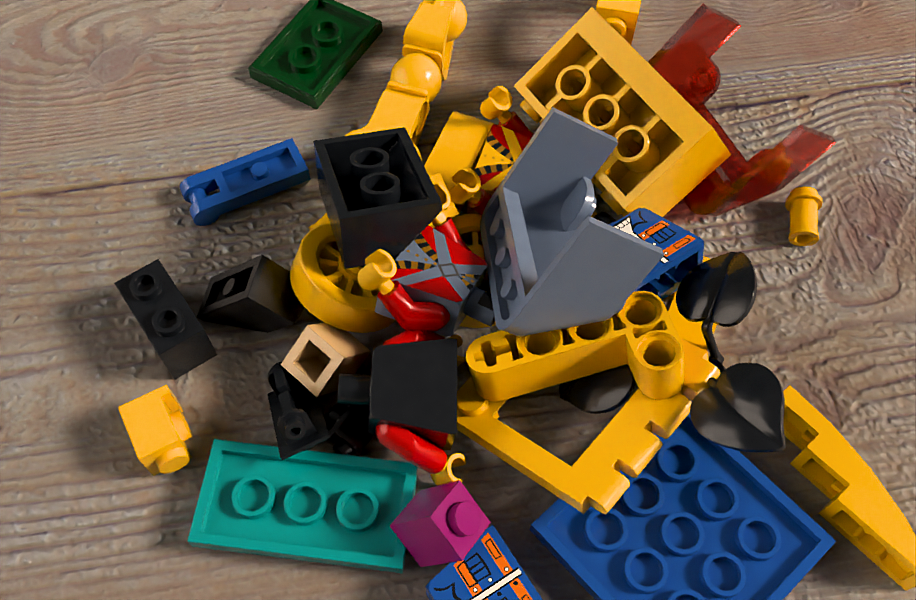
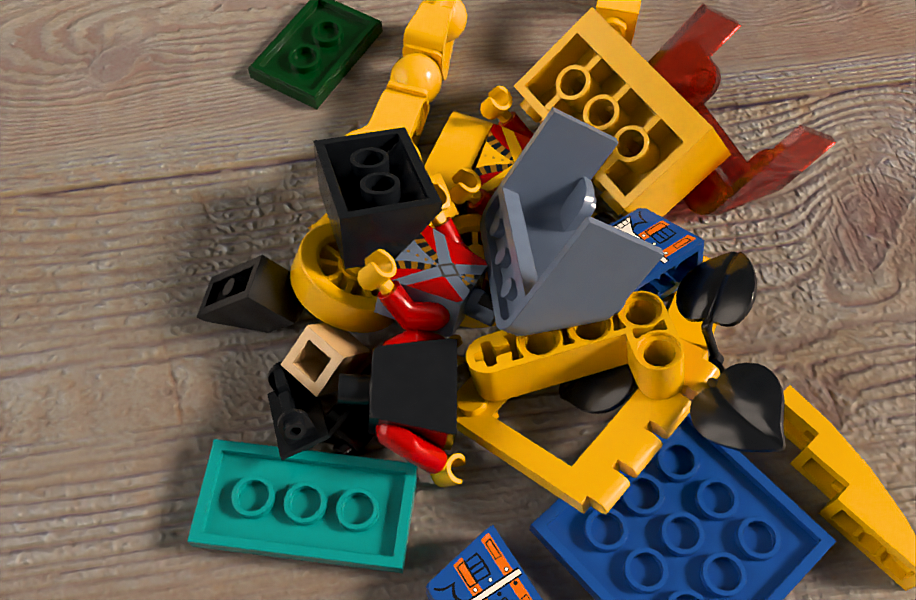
black brick [114,259,217,380] -> none
yellow brick [118,384,193,476] -> none
blue plate [179,138,311,226] -> none
magenta brick [390,480,491,567] -> none
yellow pin [785,186,823,247] -> none

